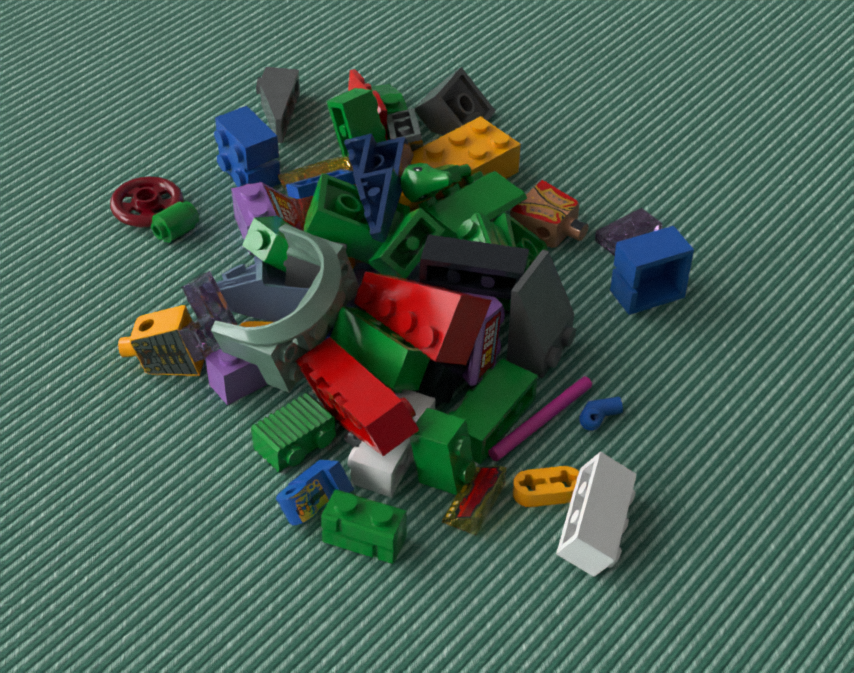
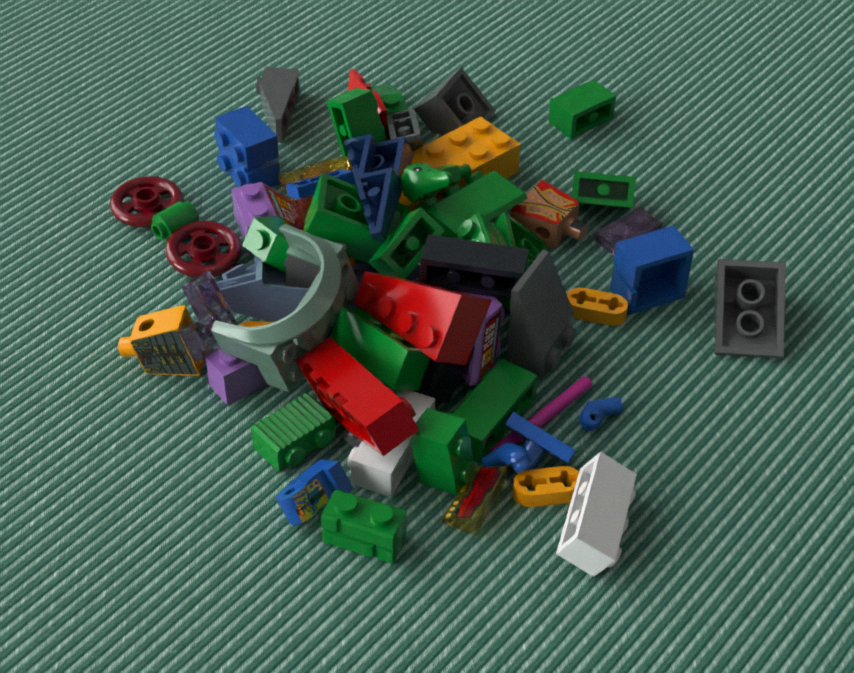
none -> dark red plate [165,220,242,278]
none -> blue arm [481,443,532,473]
none -> blue tile [505,412,575,470]
none -> green brick [549,79,616,139]
none -> light orange beam [567,287,628,326]
none -> green brick [572,171,636,209]
none -> dark grey slope [714,259,786,359]

